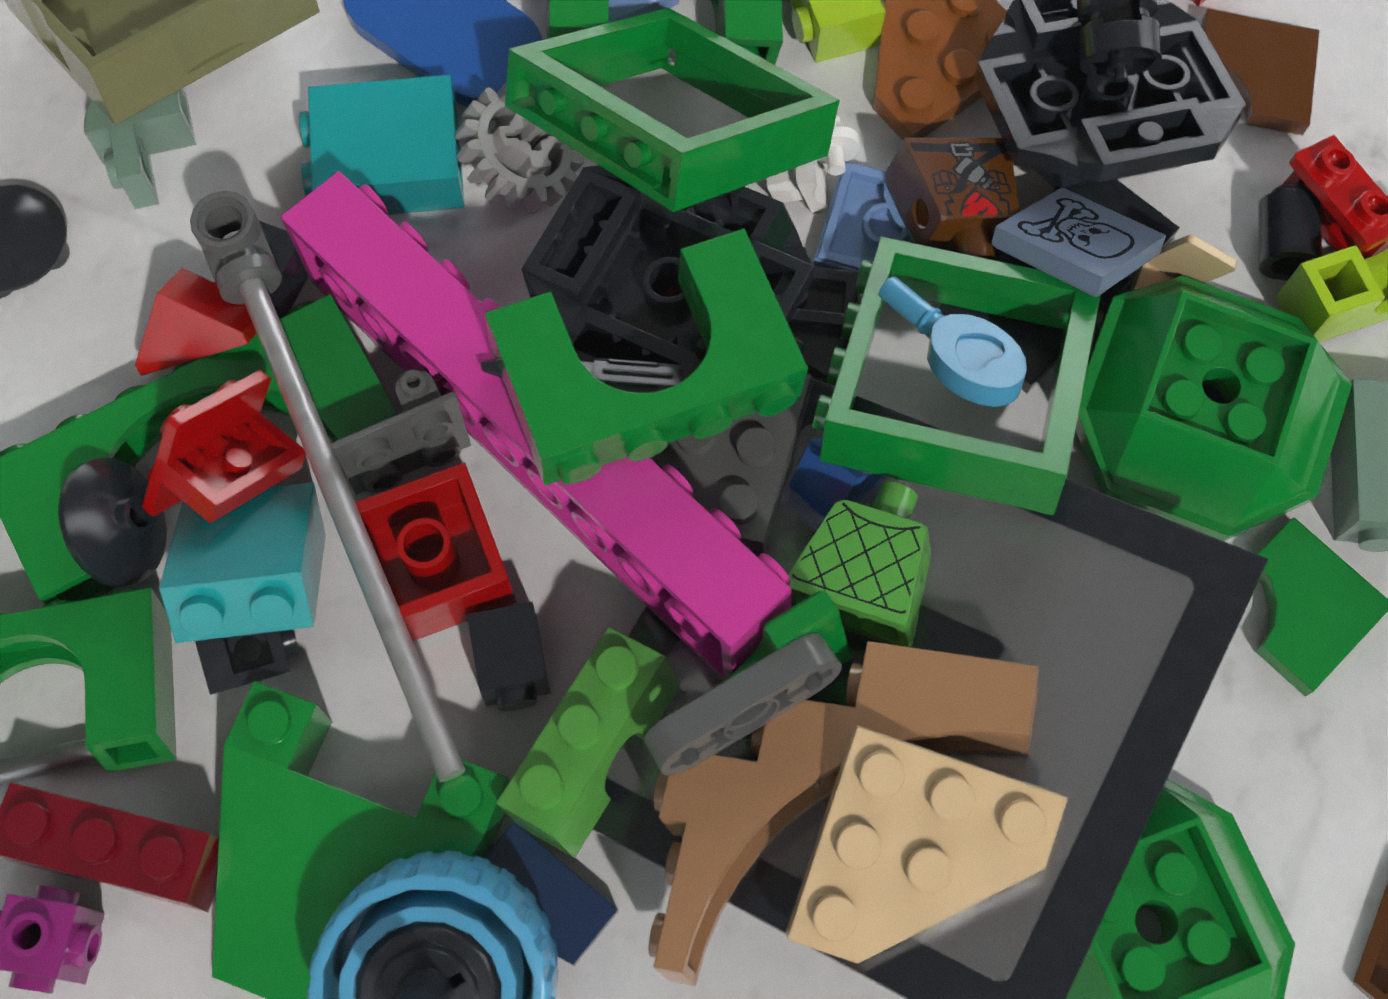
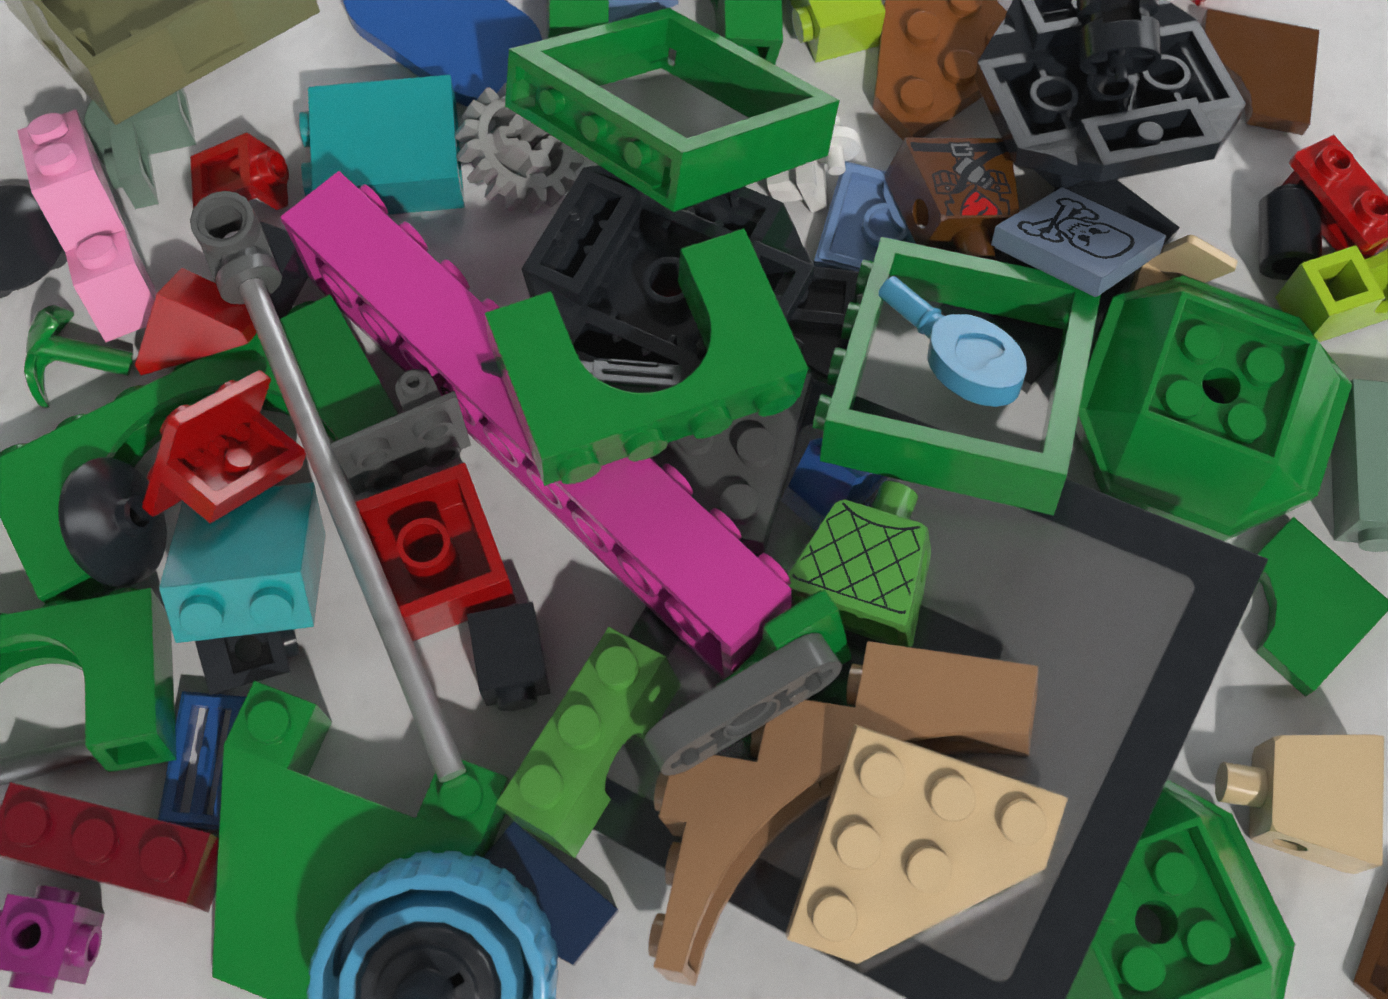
none -> bright pink arch [17,109,157,343]
none -> green plant [24,304,134,408]
none -> blue tile [158,691,246,833]
none -> red bracket [190,132,289,210]
none -> tan torso [1215,734,1384,874]

